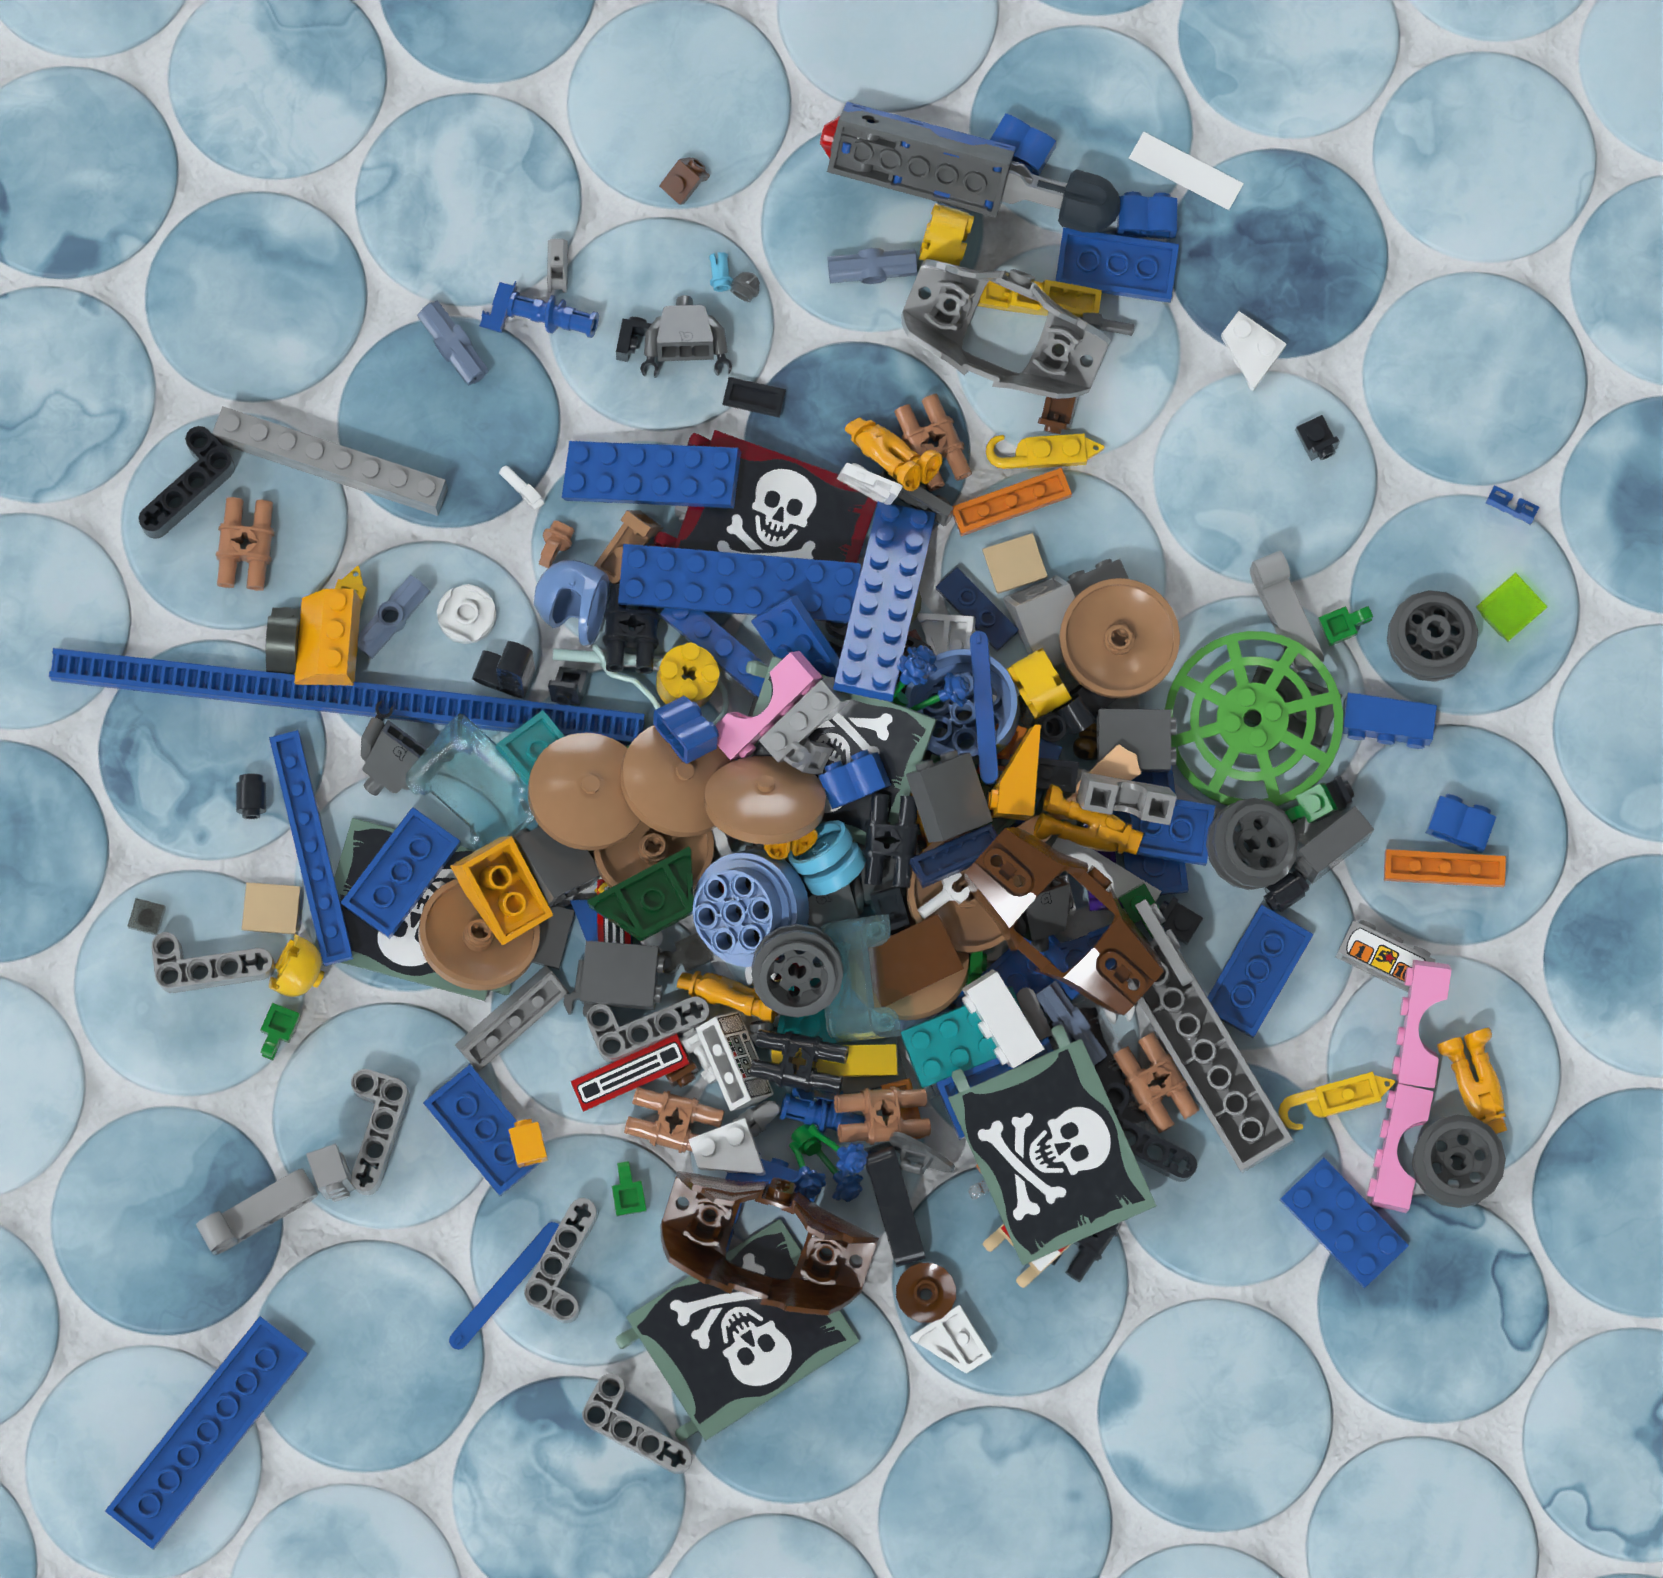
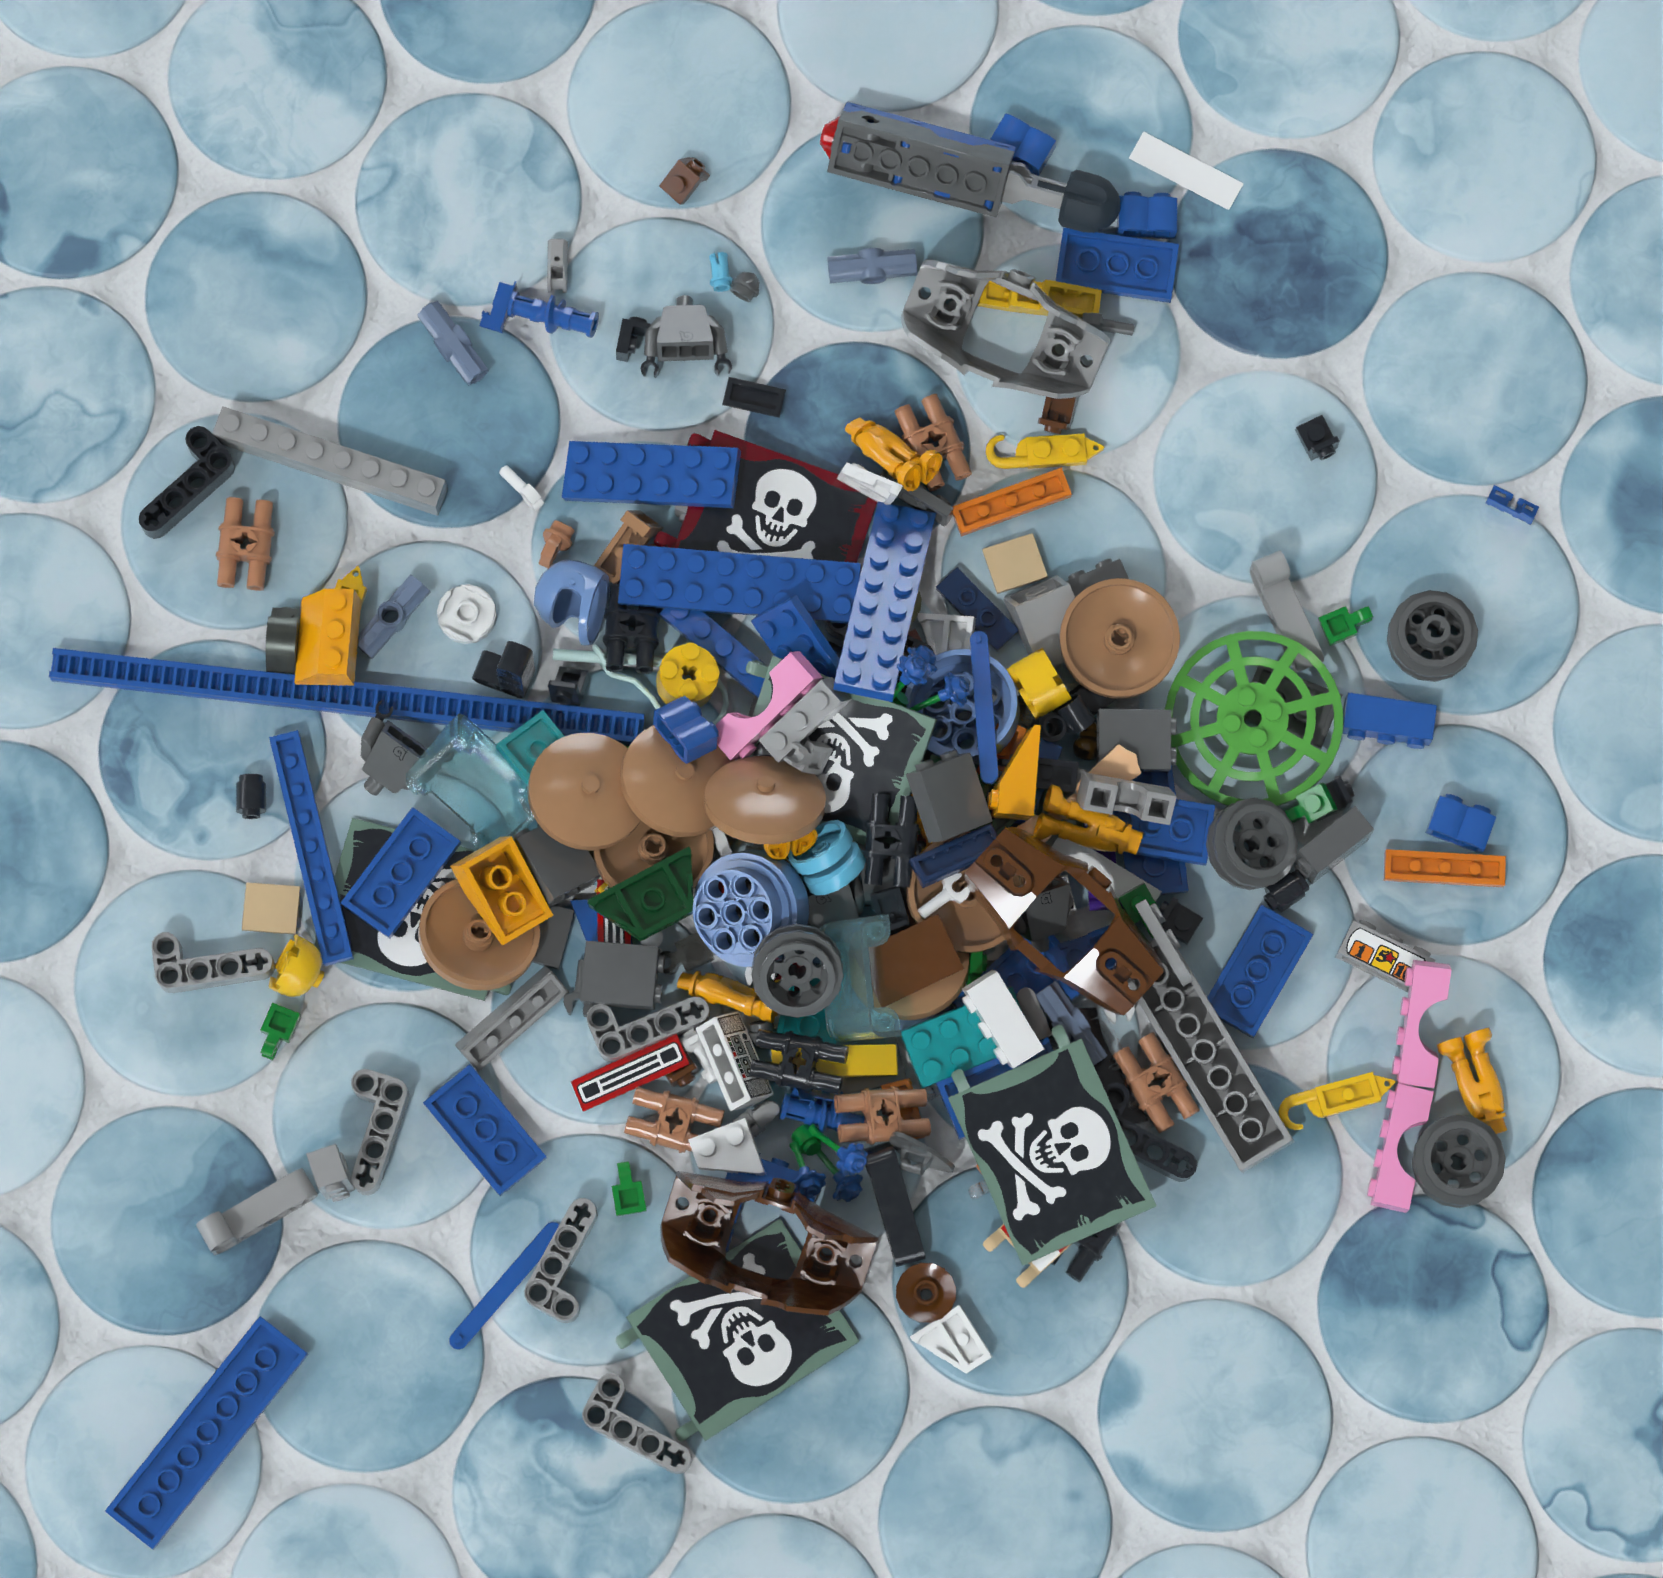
clear smoke plate [127,898,166,936] -> none
light orange brick [509,1119,548,1168] -> none
blue brick [819,749,891,809] -> none
yellow brick [919,203,974,266] -> none
white wing [1221,311,1287,391] -> none
blue plate [1280,1158,1409,1288] -> none
clear neon green piece [1476,572,1547,642] -> none

